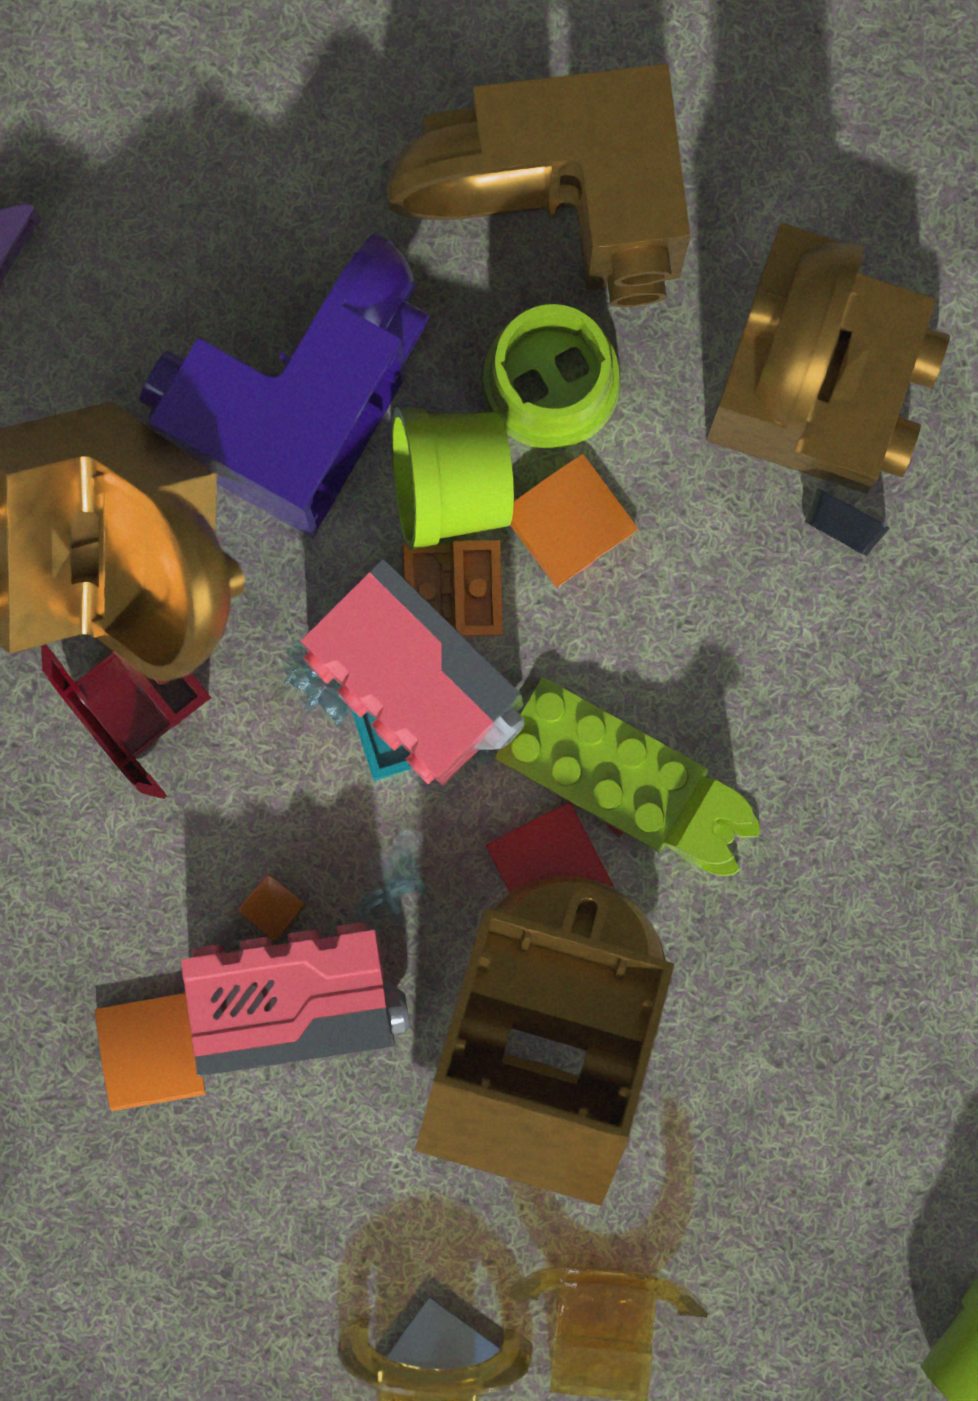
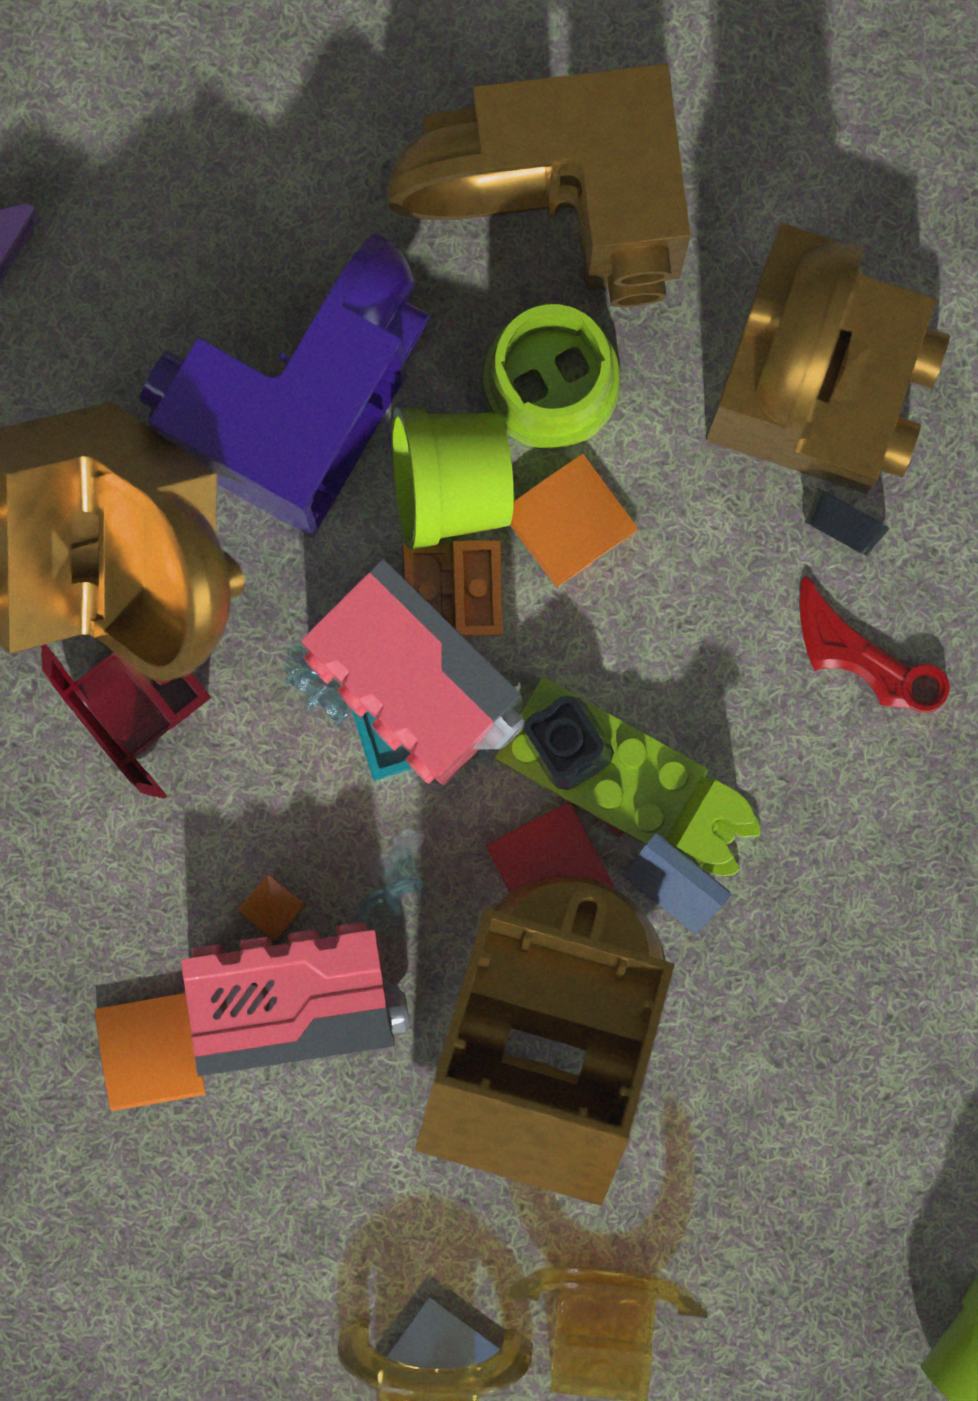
none -> black piece [523,695,614,790]
none -> sand blue tile [622,833,731,935]
none -> red piece [800,577,950,713]

